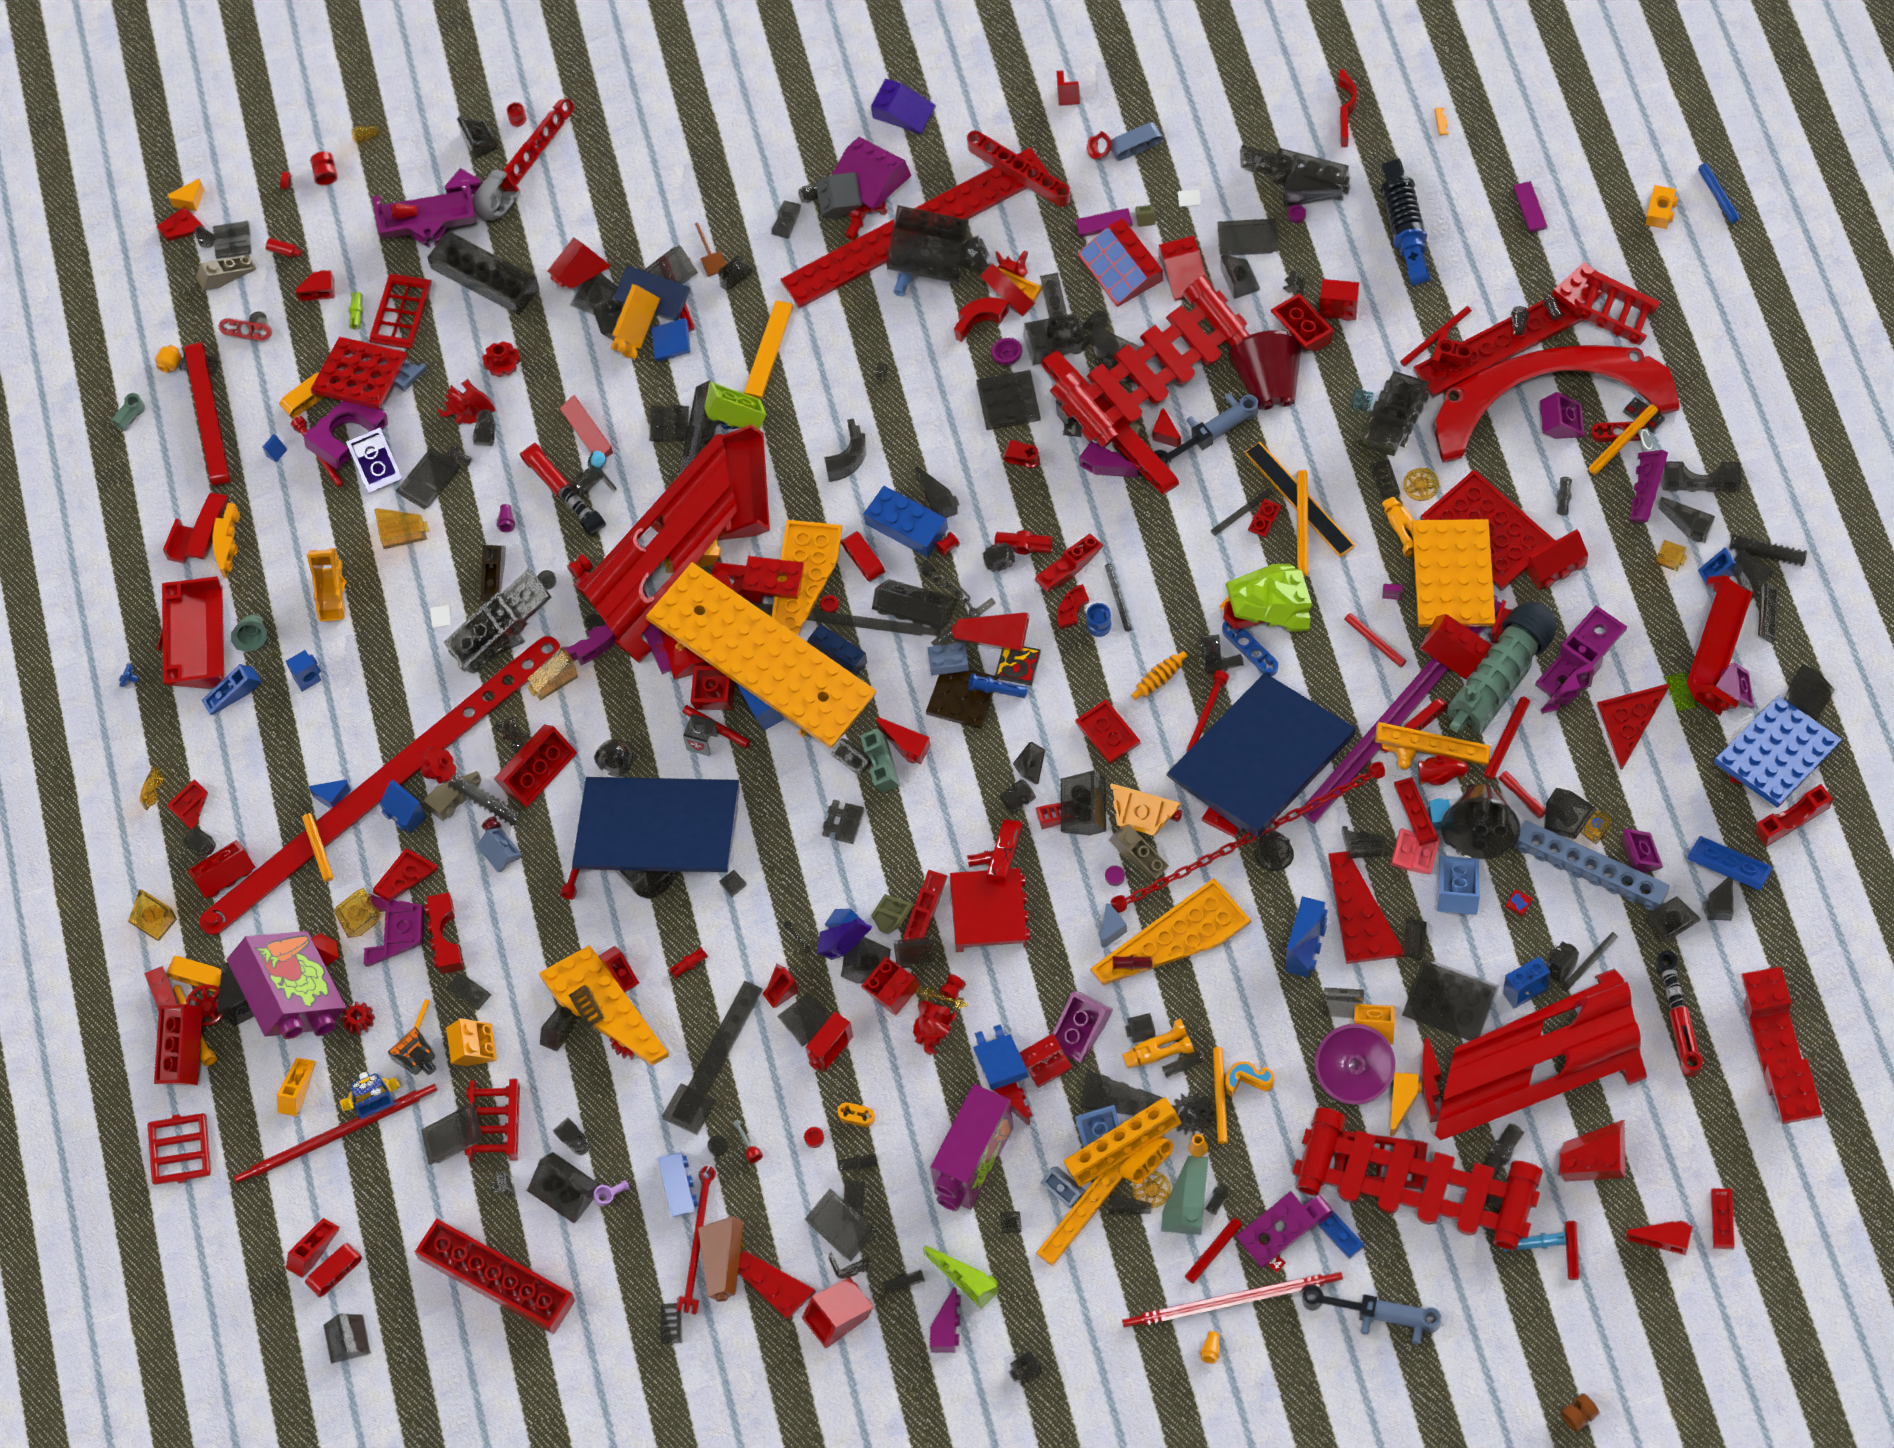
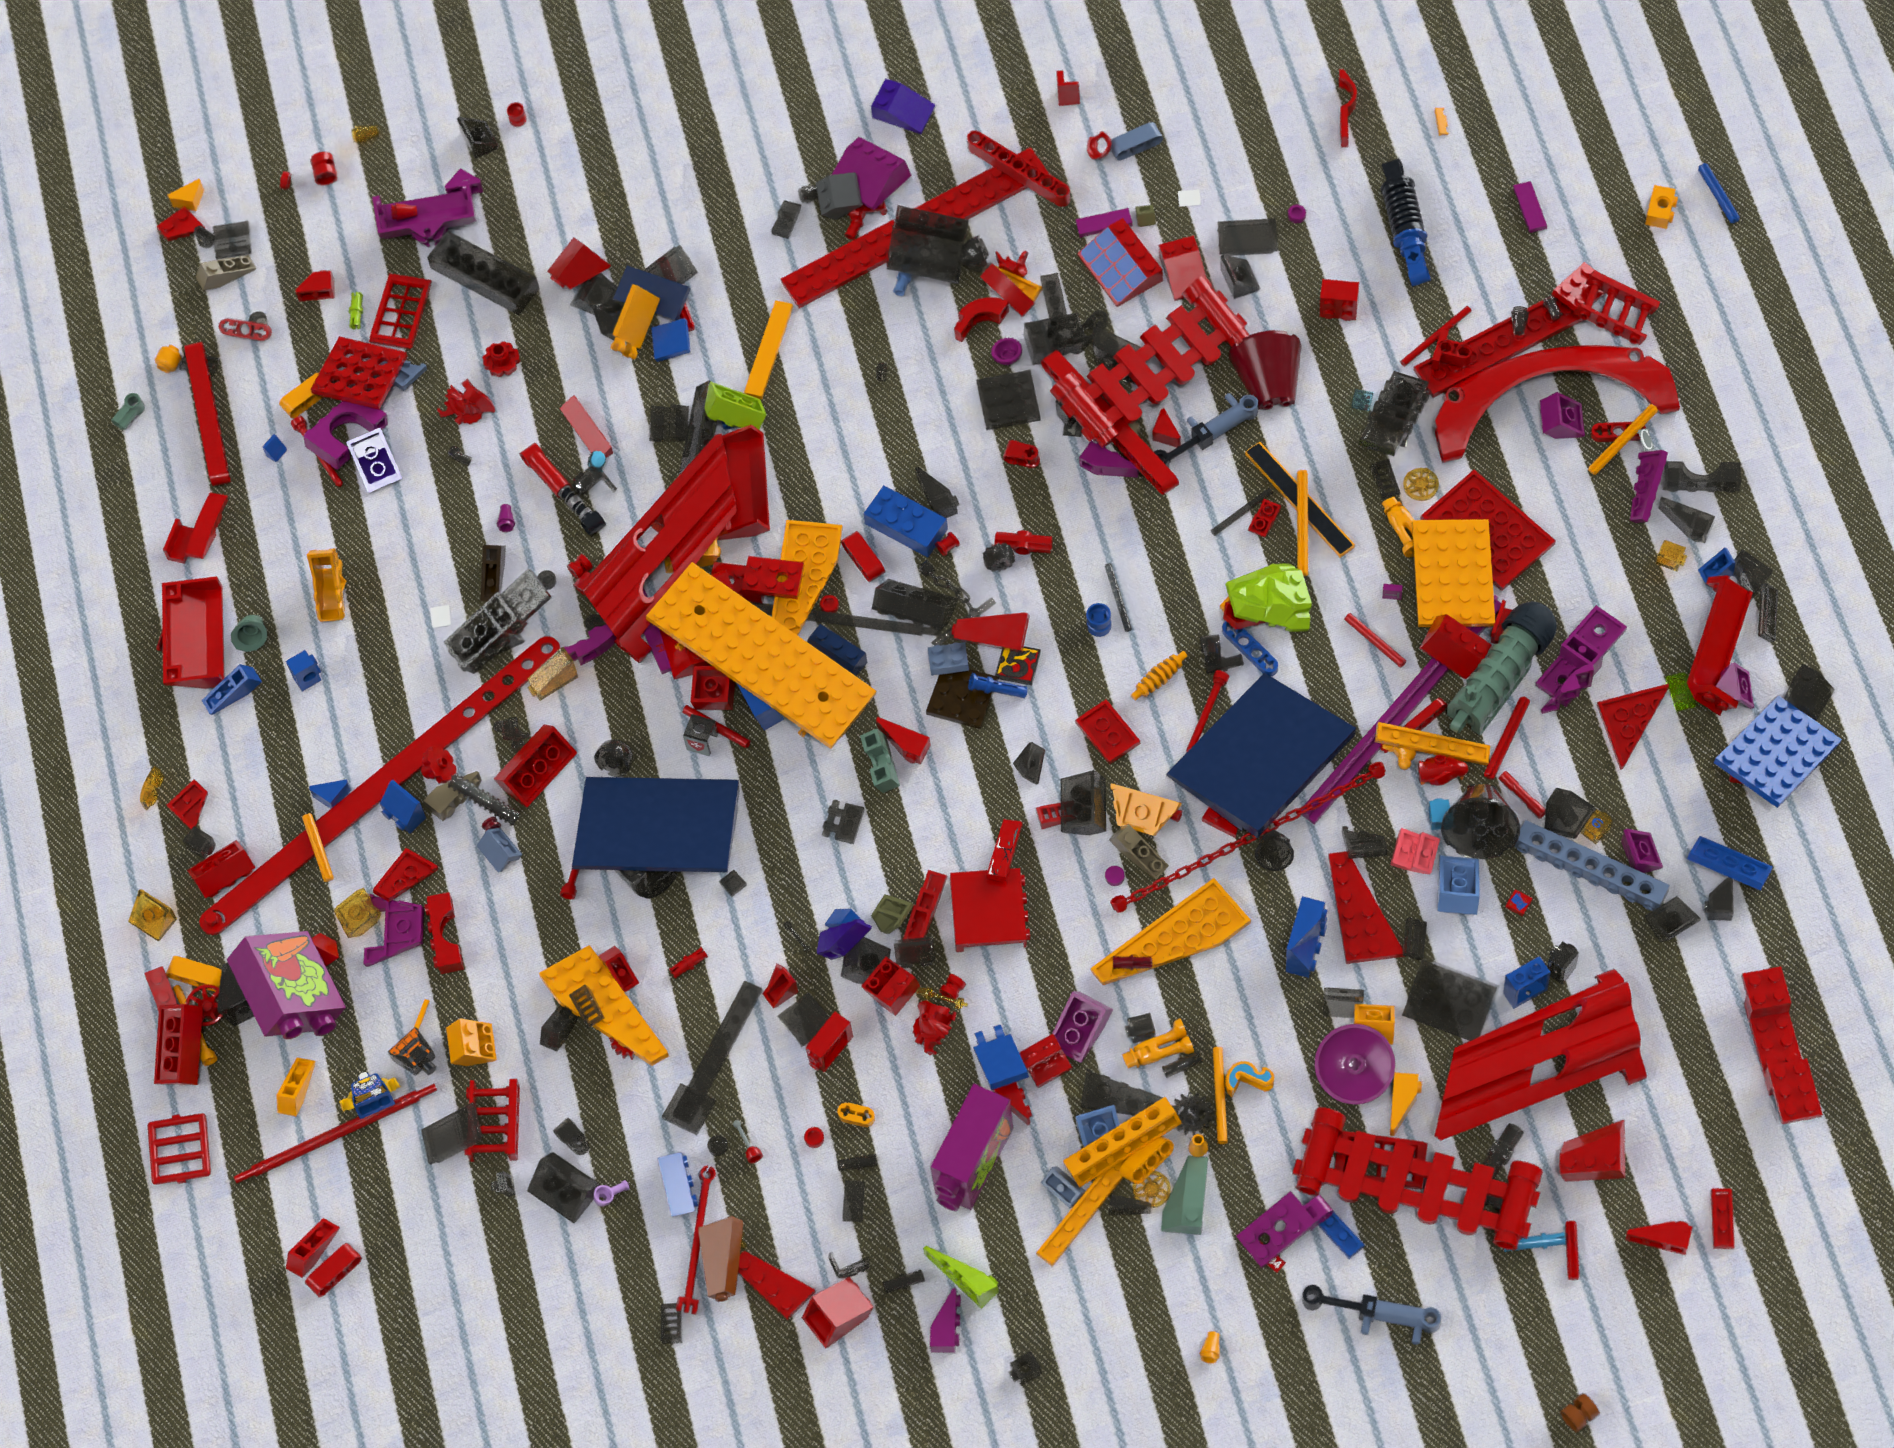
blue plant [119,663,138,687] -> none
light orange slope [213,503,240,578] -> none
red cylinder [265,238,302,258] -> none
clear smoke slope [323,1313,371,1364] -> none
red gear [341,1001,375,1035] -> none
clear yellow slope [374,508,429,549] -> none
clear smoke piece [396,447,461,510] -> none
red brick [415,1218,575,1335] -> none
clear smoke slope [446,973,492,1011] -> none
piece [473,99,574,221] -> none
clear smoke piece [473,409,496,446] -> none
dark orange piece [695,222,728,277] -> none
clear smoke piece [718,256,753,290] -> none
clear smoke piece [805,1188,877,1261] -> none
clear smoke arch [824,418,867,482] -> none
clear smoke slope [830,738,872,776] -> none
red pin [967,850,993,867] -> none
clear smoke wheel [999,779,1036,814] -> none
clear smoke slope [1000,1211,1022,1234] -> none
red slope [1035,533,1103,592] -> none
red tile [1057,584,1089,630] -> none
sand blue slope [1101,903,1127,947] -> none
axle [1122,1272,1343,1328] -> none
red axle [1185,1218,1242,1284] -> none
clear smoke animal [1205,1184,1230,1215] -> none
clear smoke wedge [1240,145,1350,207] -> none
red slope [1270,293,1334,351] -> none
clear smoke tile [1283,270,1306,295] -> none
red tile [1394,777,1438,846] -> none
red slope [1422,1038,1441,1123] -> none
red slope [1527,529,1588,591] -> none
clear smoke pin [1556,477,1572,516] -> none
clear smoke bar [1561,932,1618,992] -> none
tile [1623,397,1665,433] -> none
piece [1656,950,1703,1077] -> none
clear smoke piece [1729,534,1807,567] -> none
red arch [1754,784,1833,847] -> none

